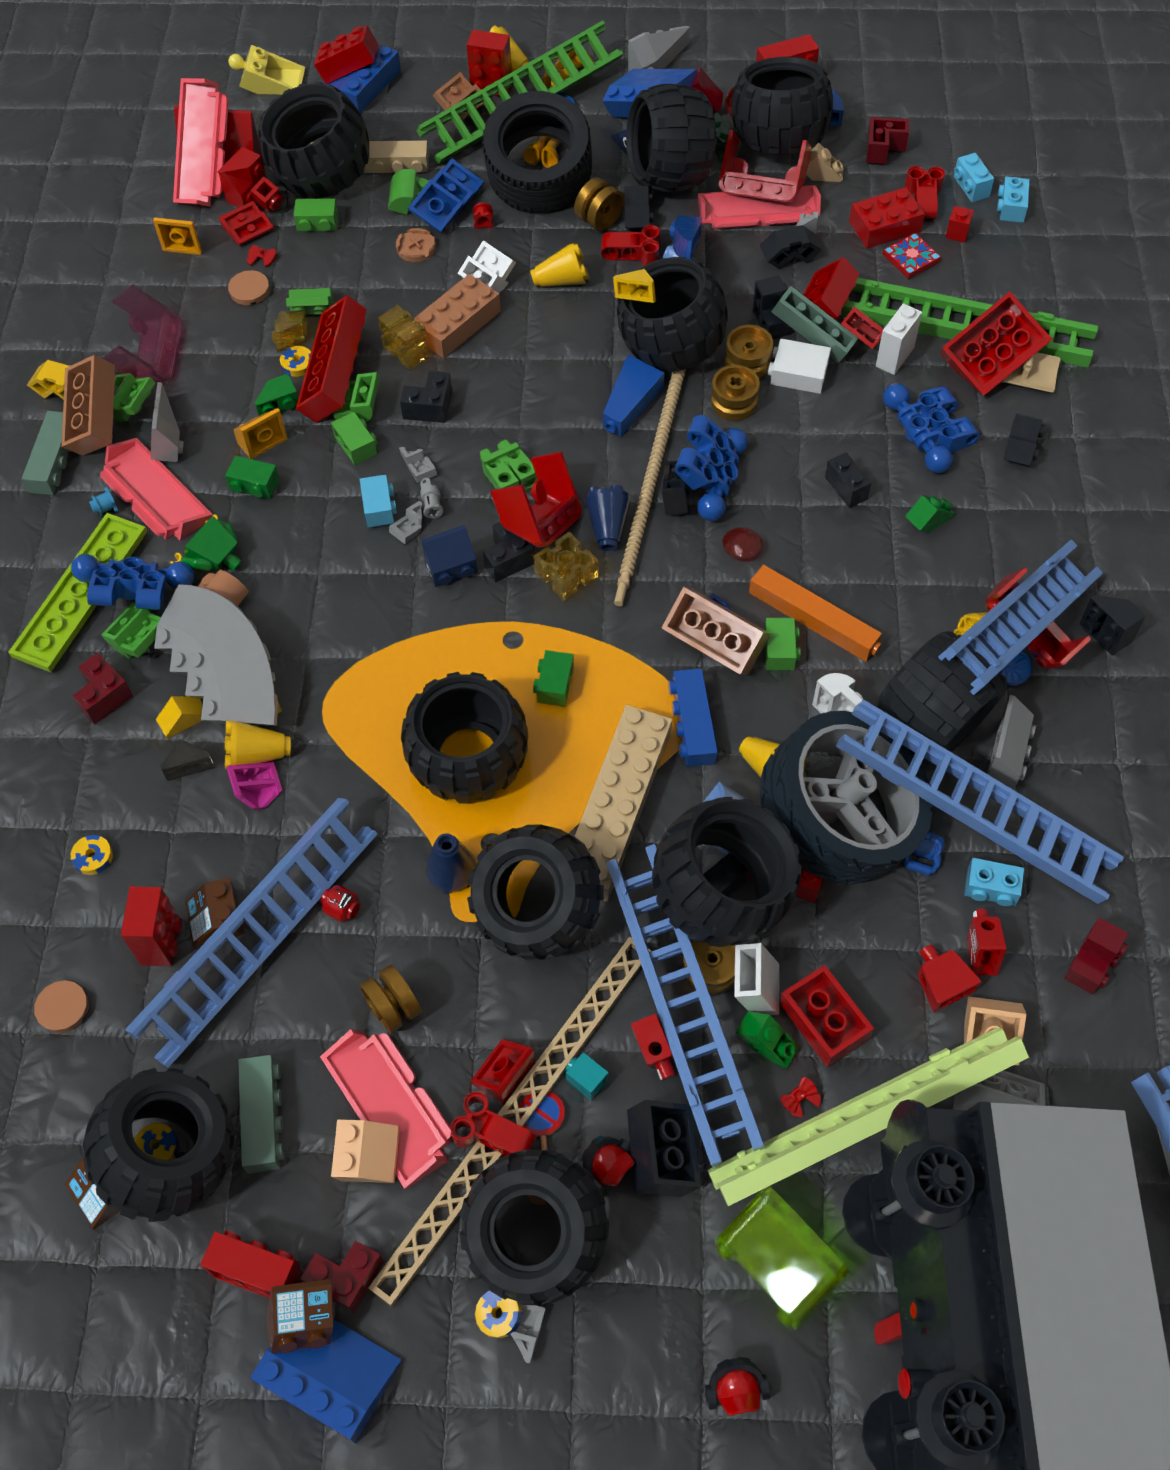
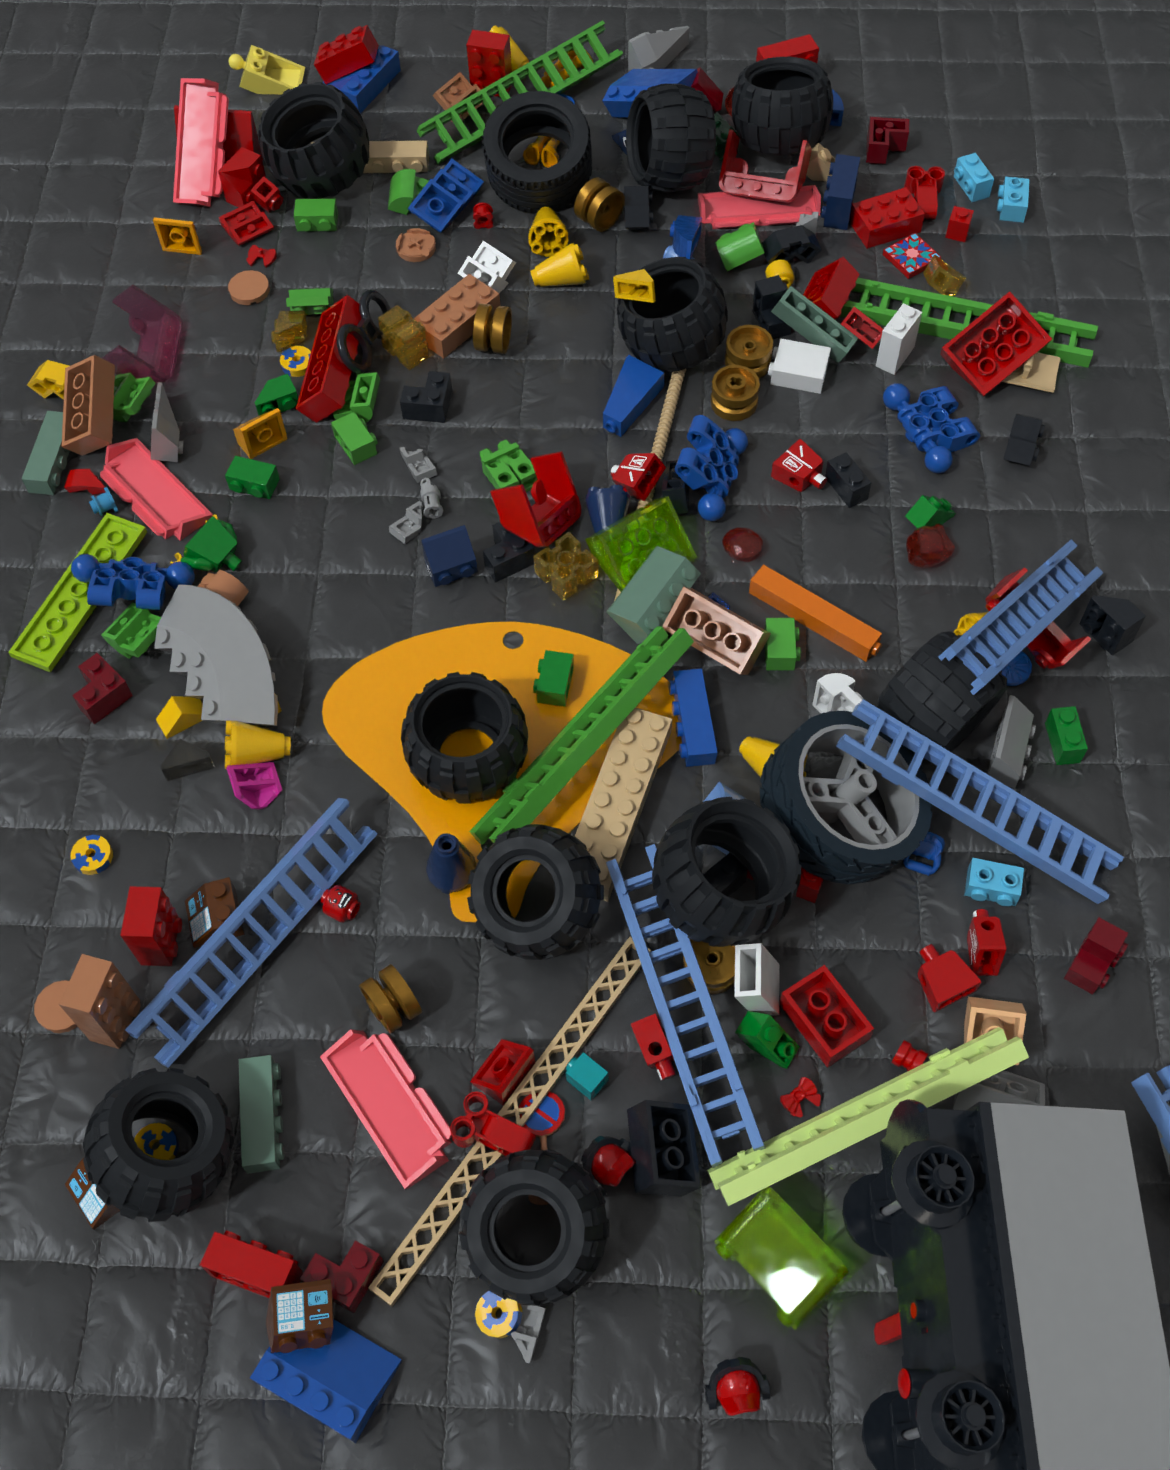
light nougat slope [331,1120,400,1183] -> none
medium azure brick [360,475,397,527] -> none
red piece [601,225,660,266] -> none
none -> nougat brick [59,954,140,1049]
none -> red slope [64,469,105,495]
none -> black bar [337,290,394,374]
none -> bright green ladder [469,626,694,845]
none -> pearl gold wheel [473,303,512,354]
none -> yellow cone [528,207,568,257]
none -> clear neon green slope [585,496,697,592]
none -> sand green slope [606,546,701,644]
none -> red torso [611,453,666,501]
none -> bright green brick [715,222,765,271]
none -> yellow head [765,260,795,288]
none -> red torso [771,439,827,492]
none -> dark blue piece [821,154,861,230]
none -> red wheel [891,1040,928,1071]
none -> clear red piece [906,524,955,568]
none -> clear yellow slope [923,255,966,296]
none -> green brick [1045,706,1088,765]

